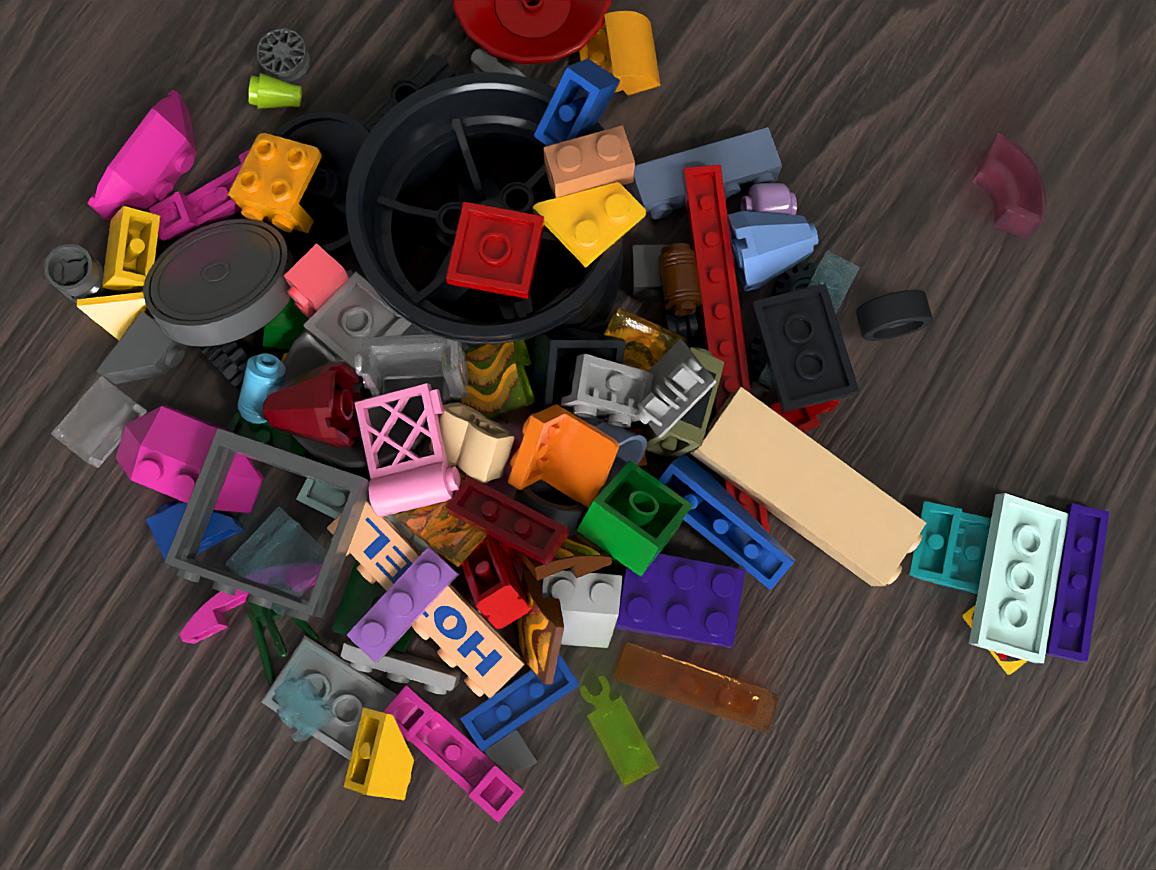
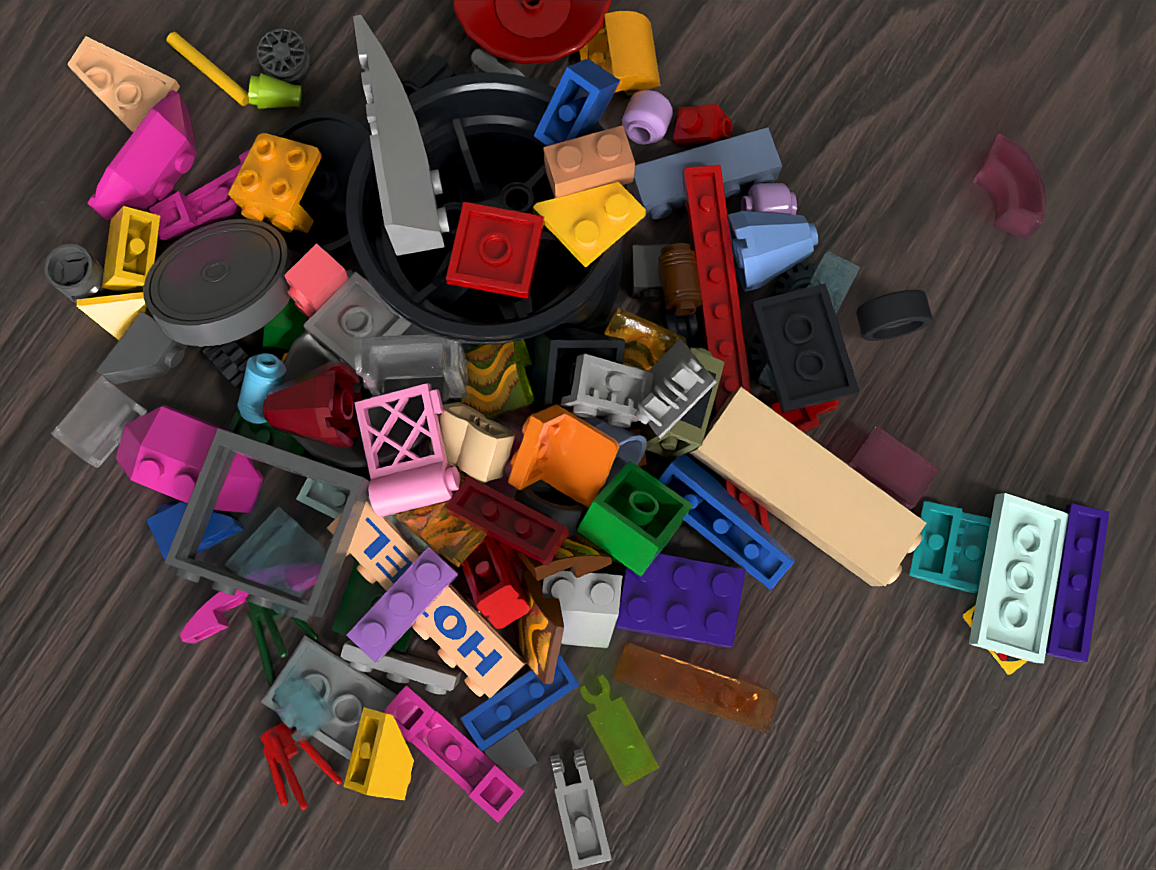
none -> light nougat wing [67,36,180,133]
none -> yellow bar [166,32,249,106]
none -> red plant [260,722,342,810]
none -> light grey wedge [353,15,450,256]
none -> light grey hinge [550,748,612,870]
none -> lavender head [622,90,673,145]
none -> red bracket [673,104,733,146]
none -> clear pink brick [847,426,940,510]

